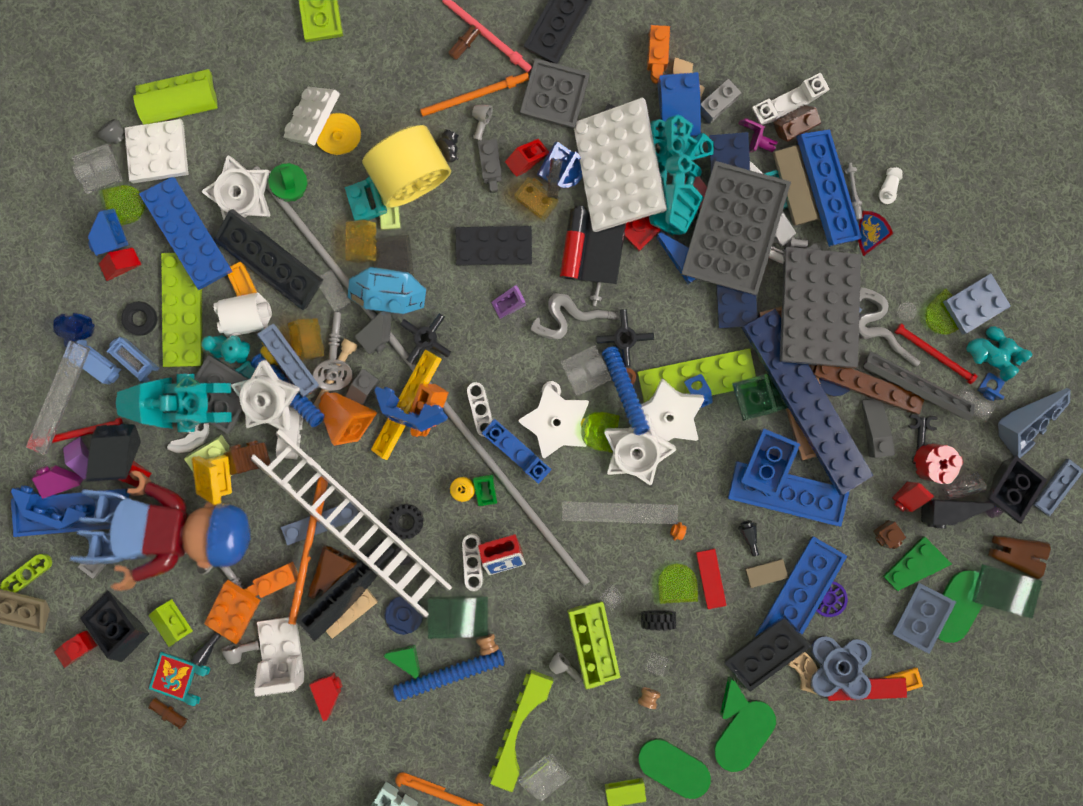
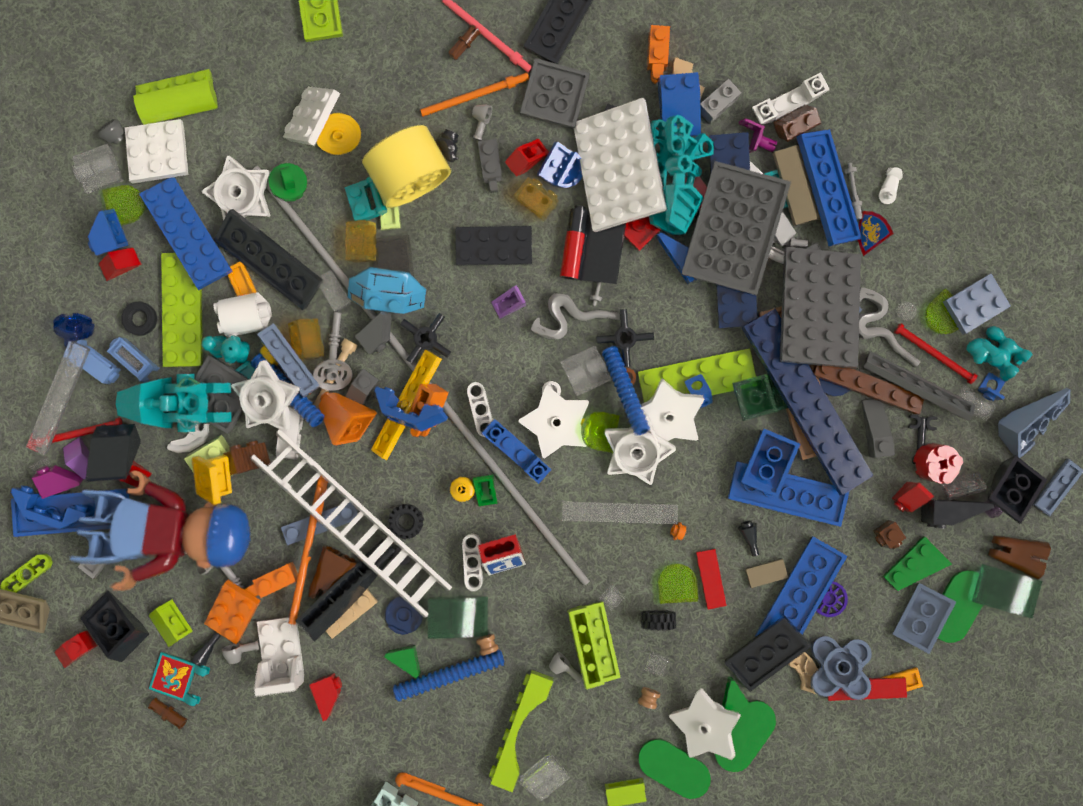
clear smoke piece [546,158,563,199] -> none
none -> white plate [669,688,741,760]

